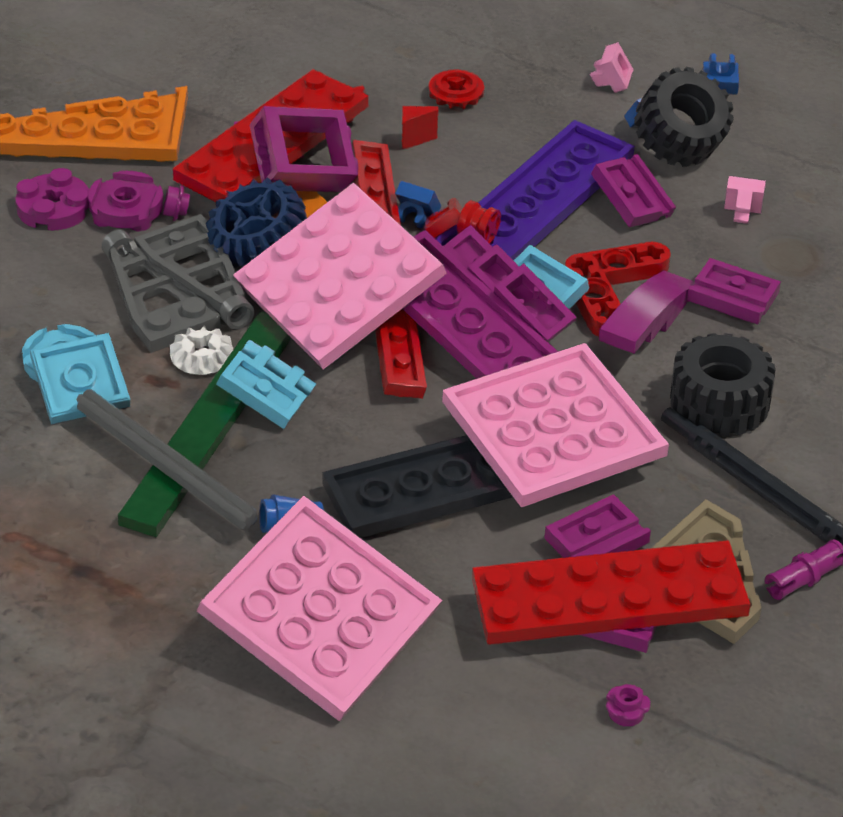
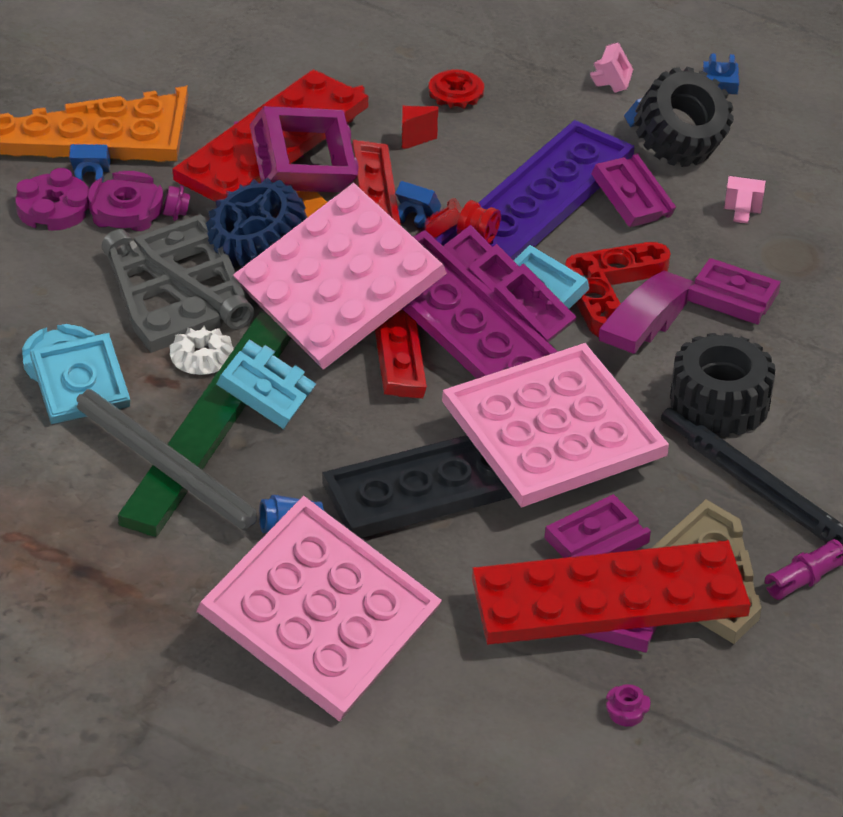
none -> blue tile [70,144,110,183]

